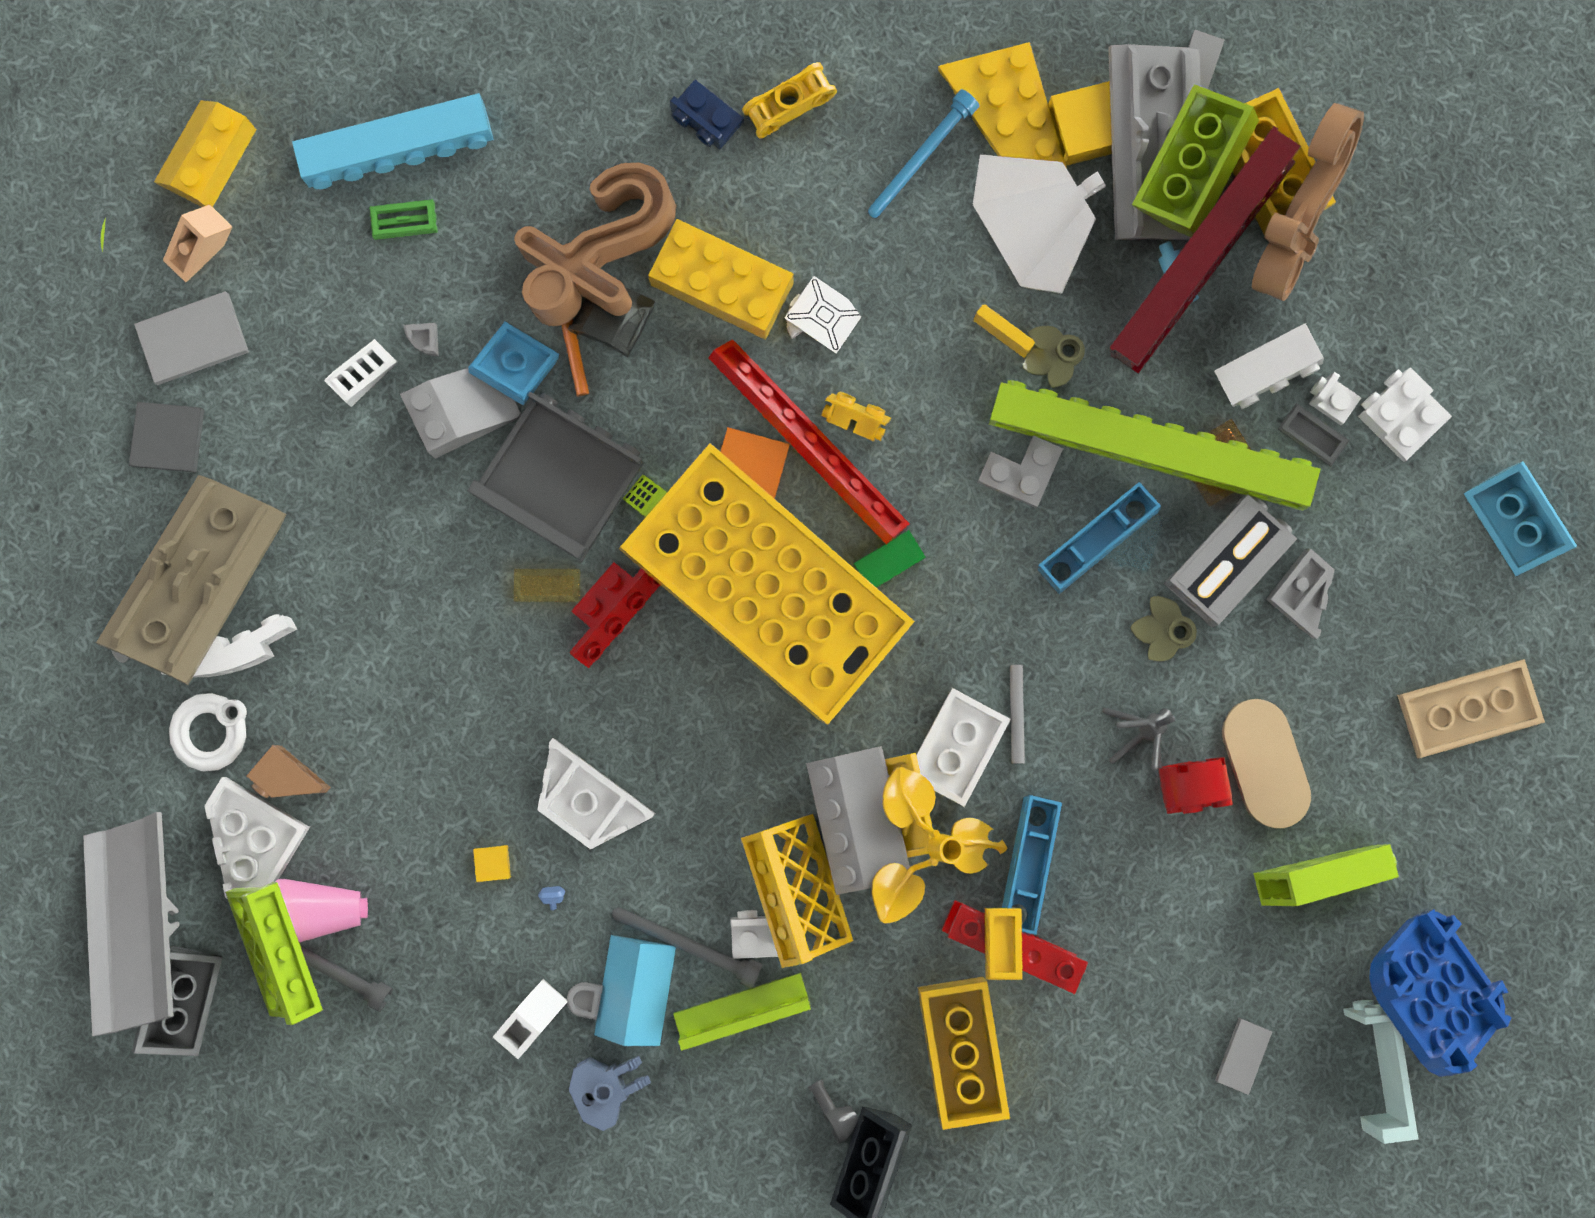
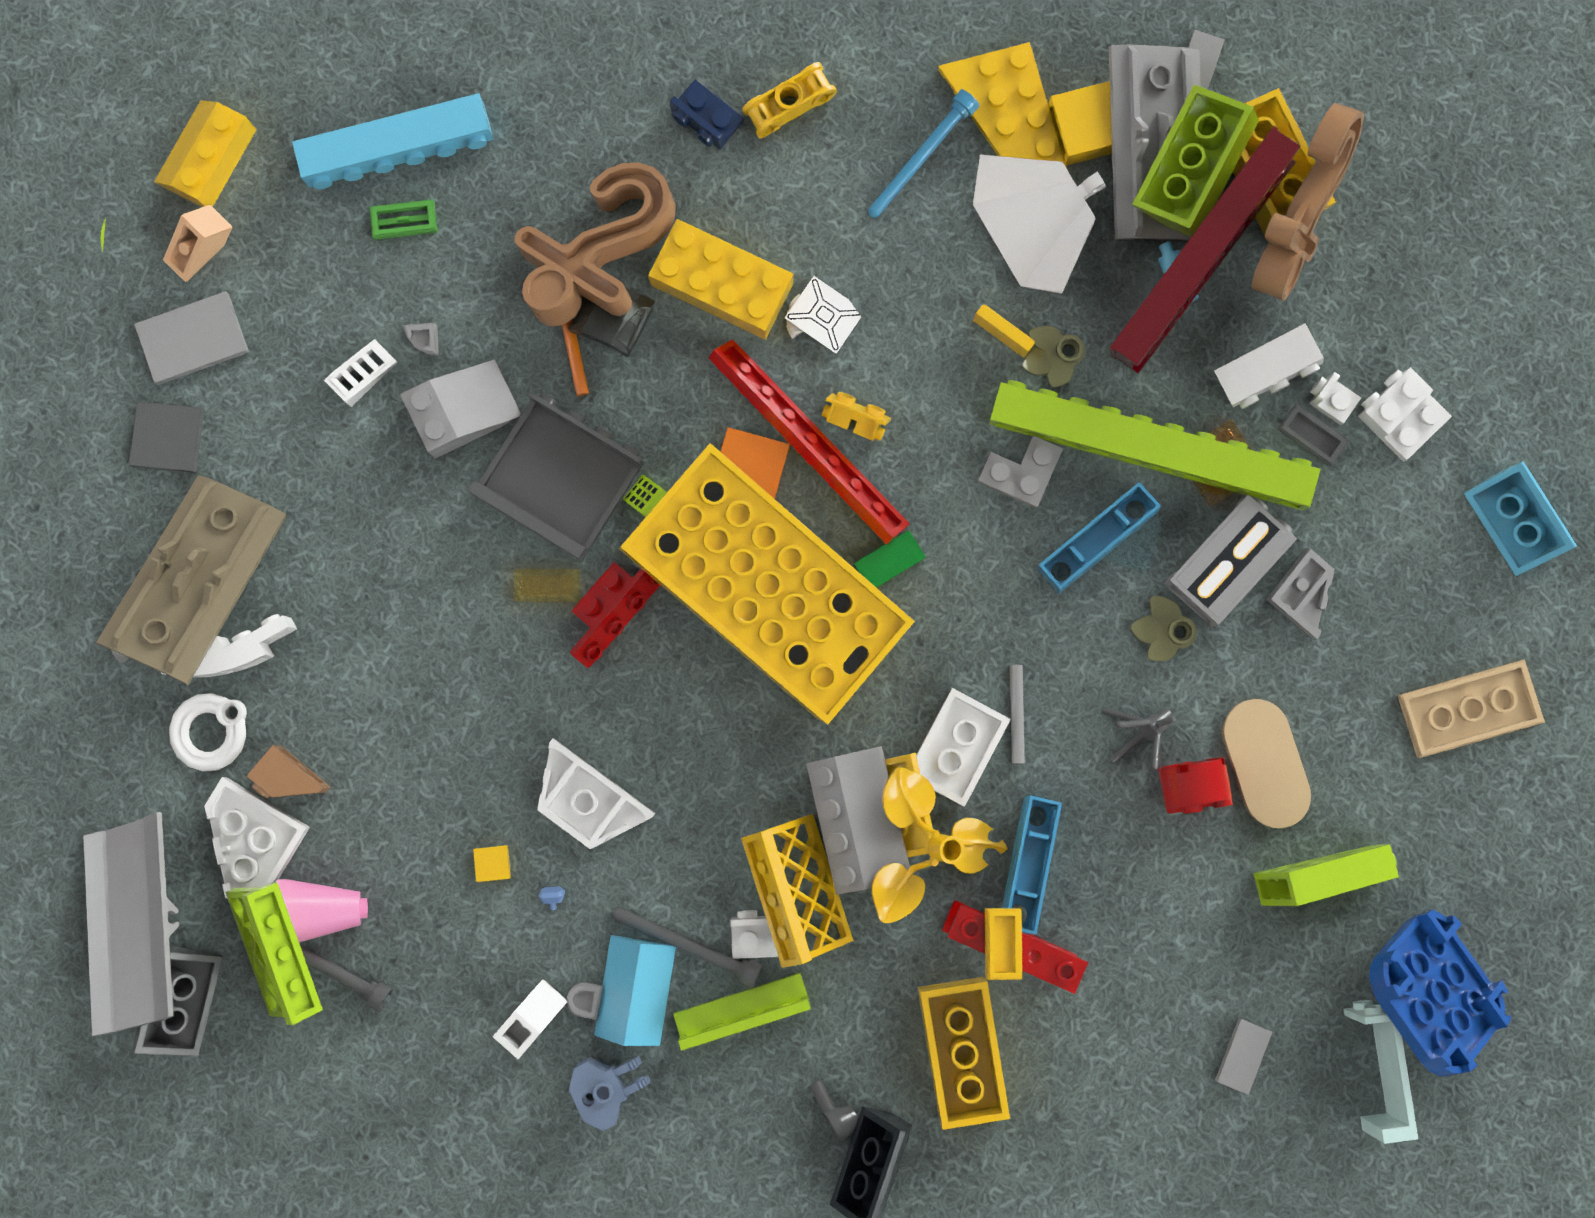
dark azure tile [468,322,559,406] -> none

